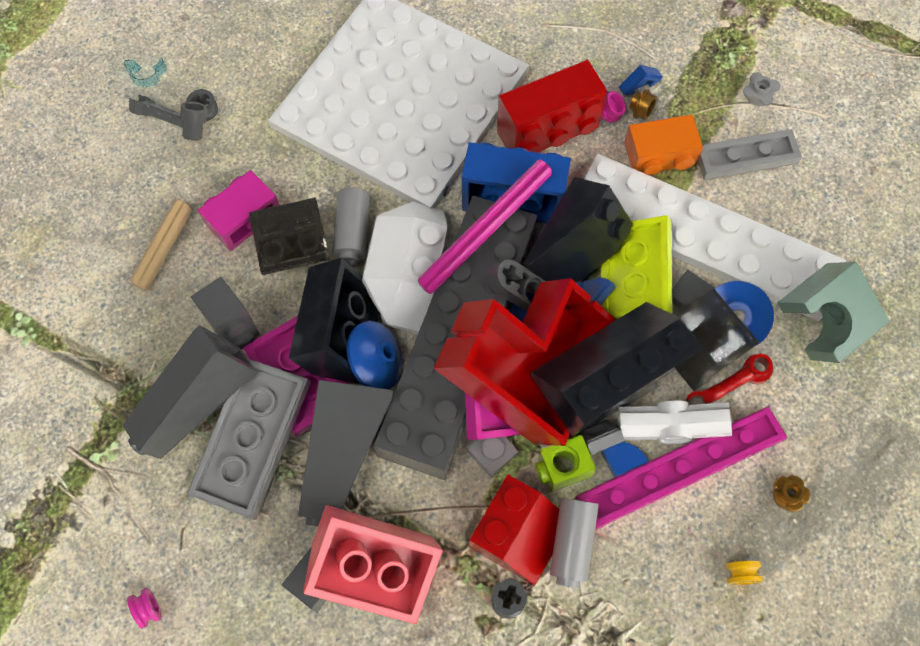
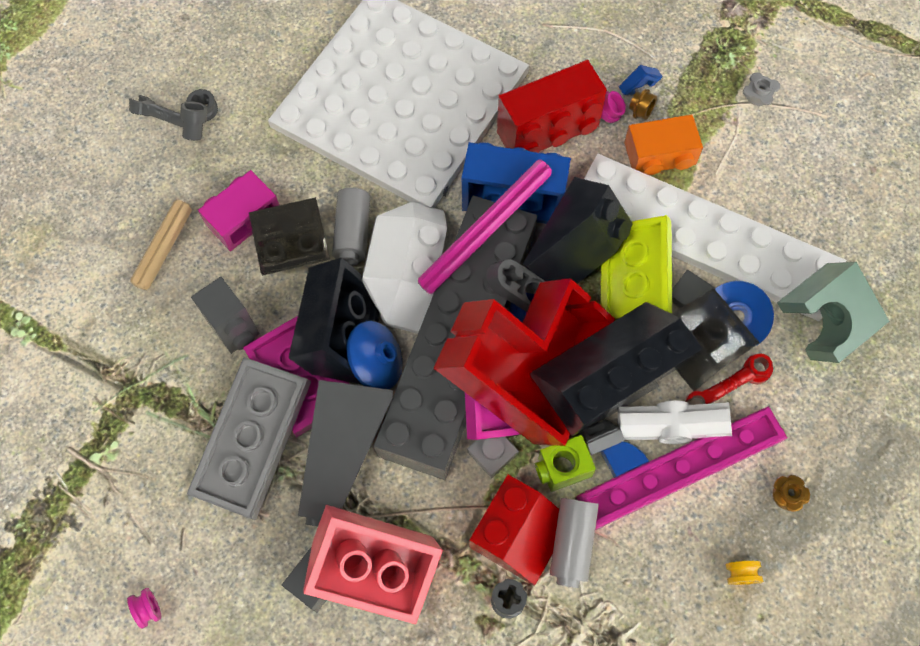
dark grey slope [123,325,257,459] -> none
clear light blue piece [124,58,167,87] -> none
blue tile [576,277,616,305] -> none
light grey plate [698,129,802,180] -> none

